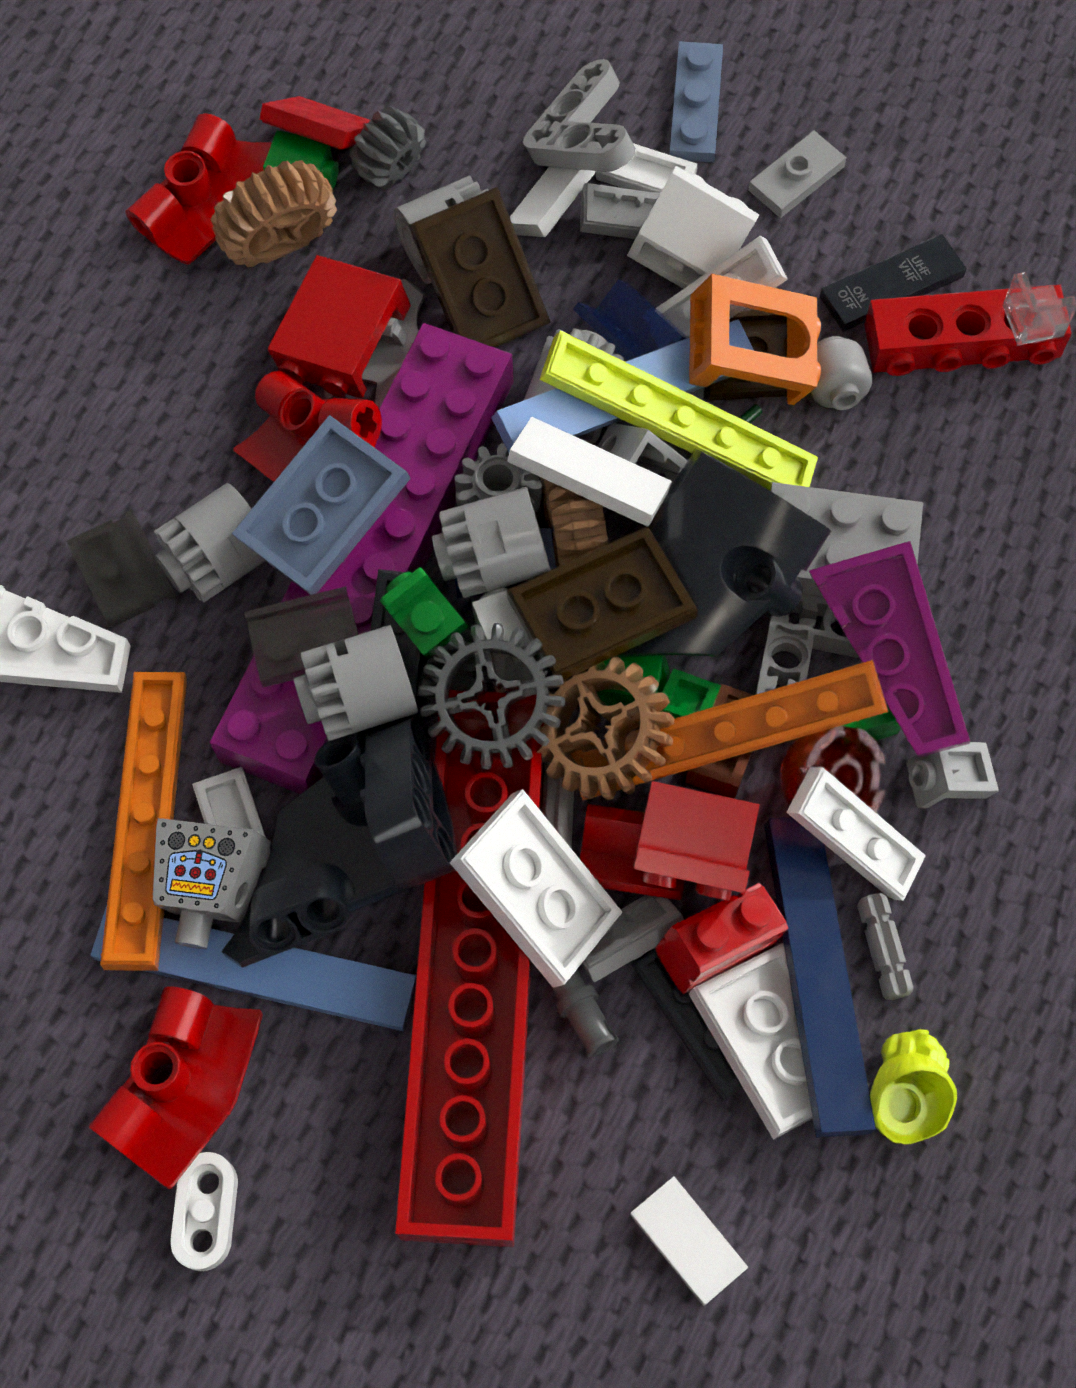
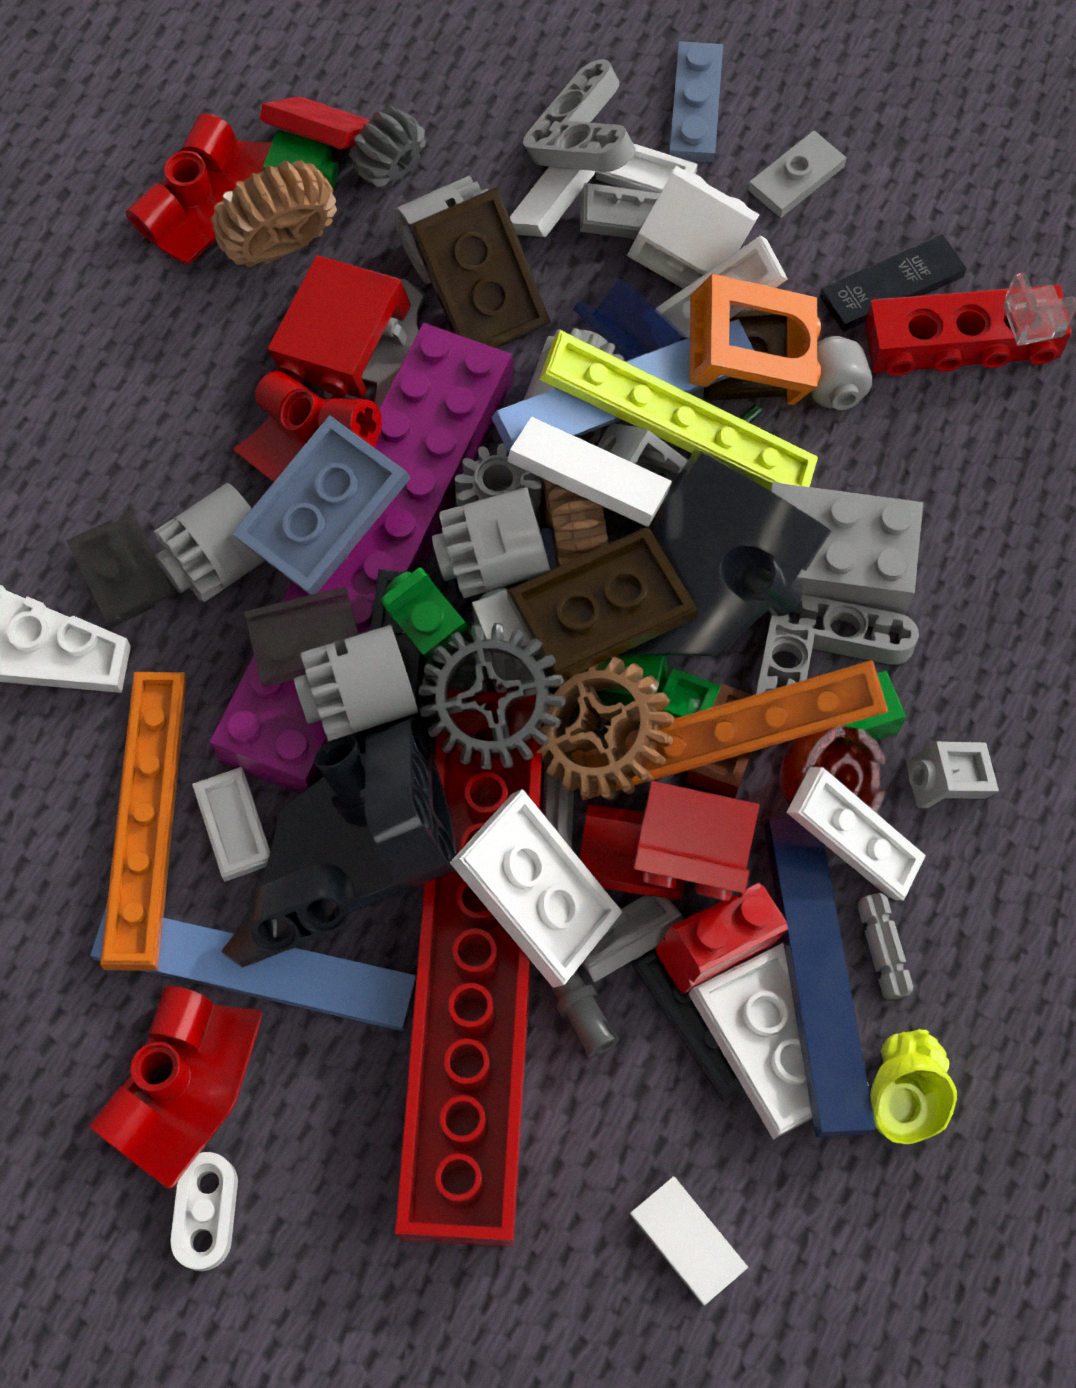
light grey torso [153,818,271,949] -> none
magenta wing [808,541,970,758] -> none

